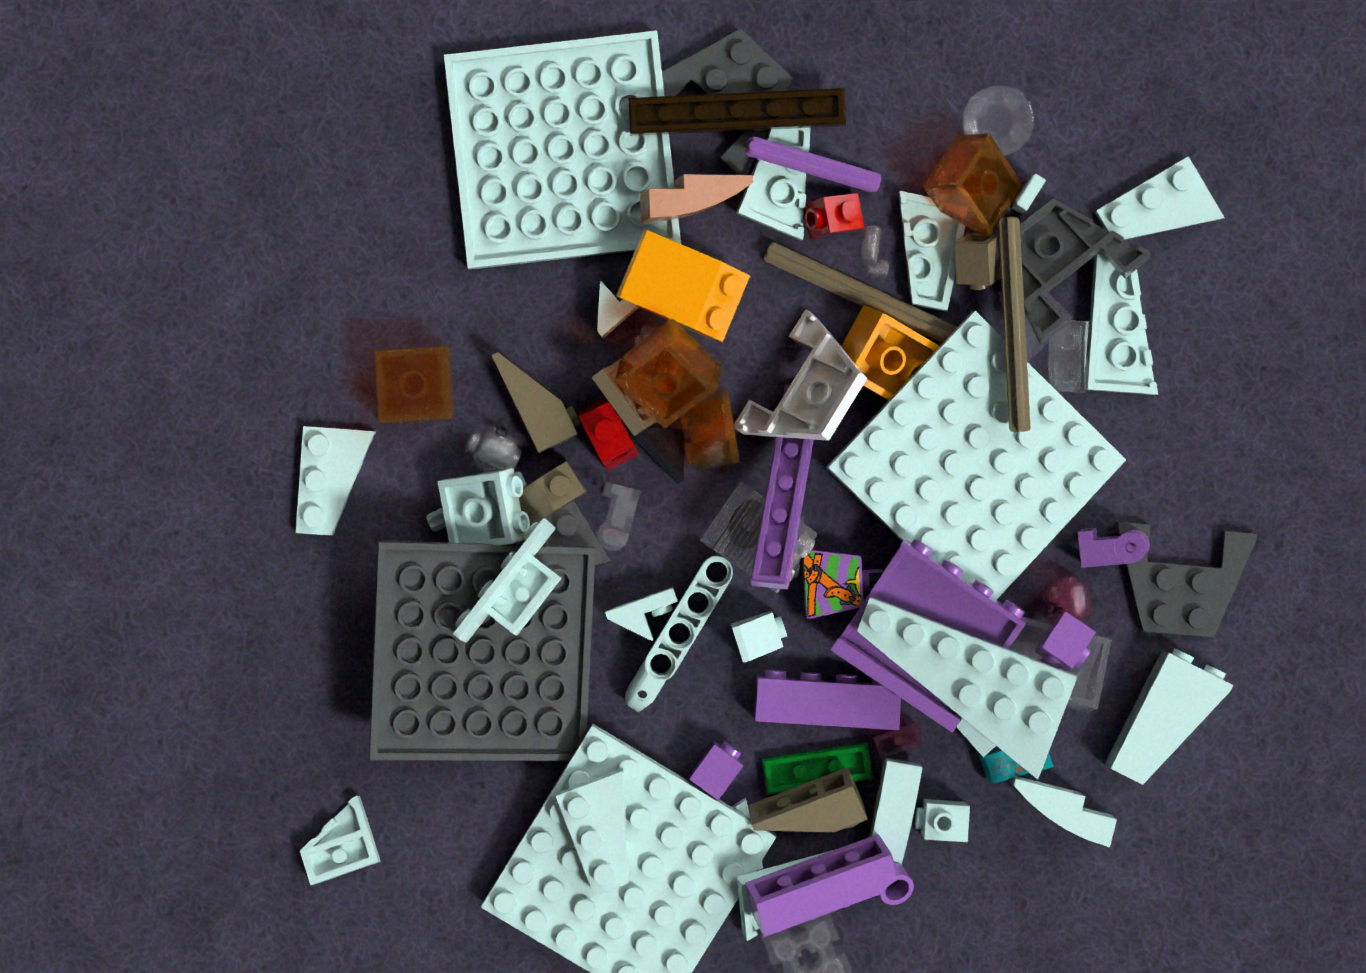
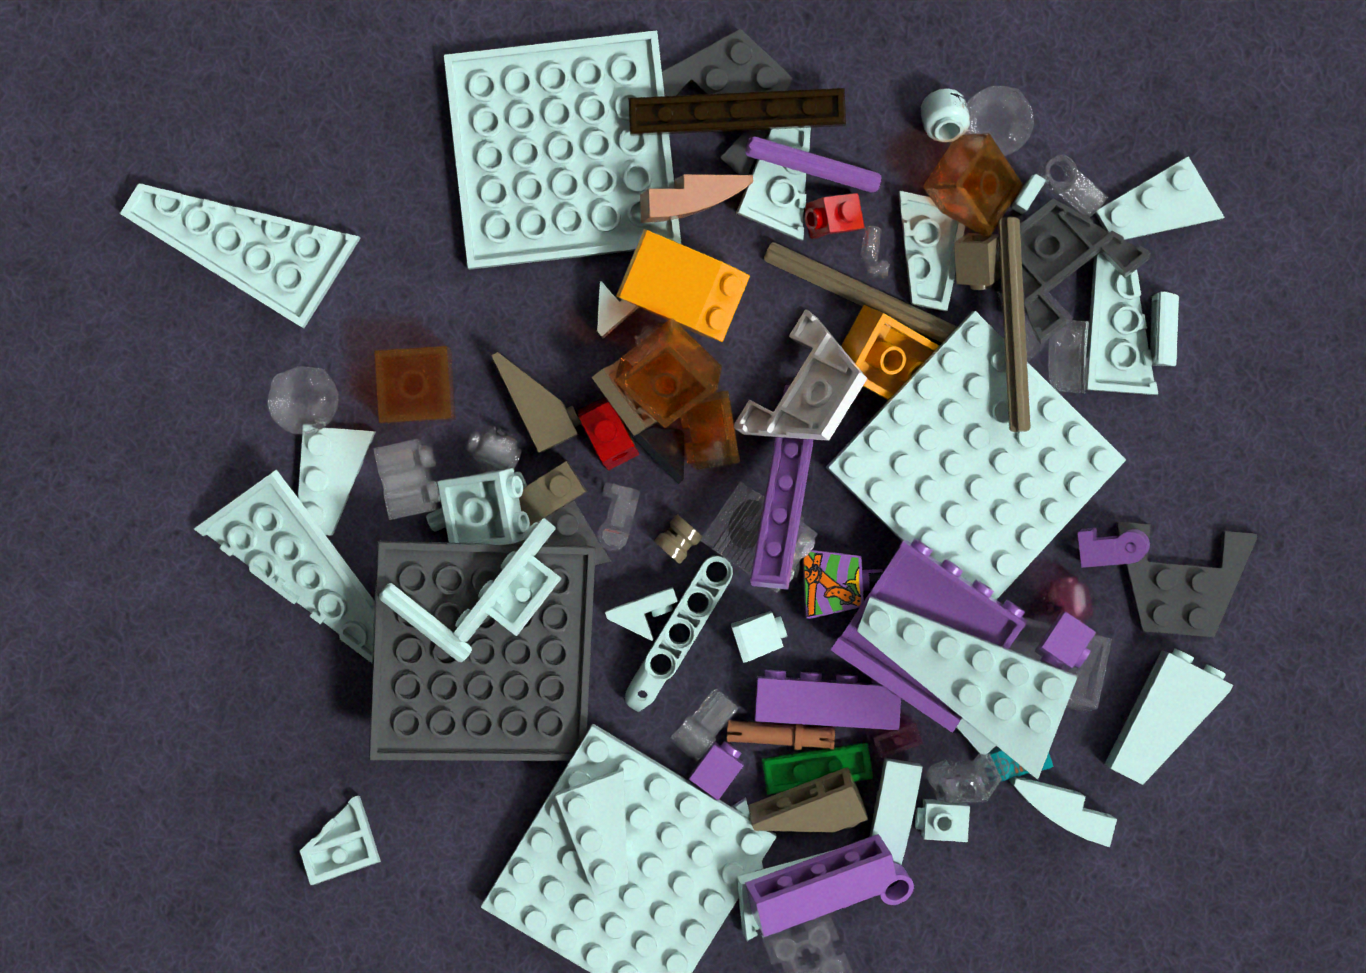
none -> light aqua wing [120,183,360,328]
none -> light aqua wing [194,469,375,663]
none -> clear dish [268,366,339,434]
none -> clear brick [373,439,441,520]
none -> light aqua axle [379,583,472,663]
none -> dark tan wheel [654,514,703,564]
none -> clear piece [669,688,739,762]
none -> nougat pin [727,719,835,750]
none -> light aqua head [921,89,970,142]
none -> clear leg [926,754,1002,803]
none -> clear piece [1038,155,1108,218]
none -> light aqua slope [1150,292,1179,366]

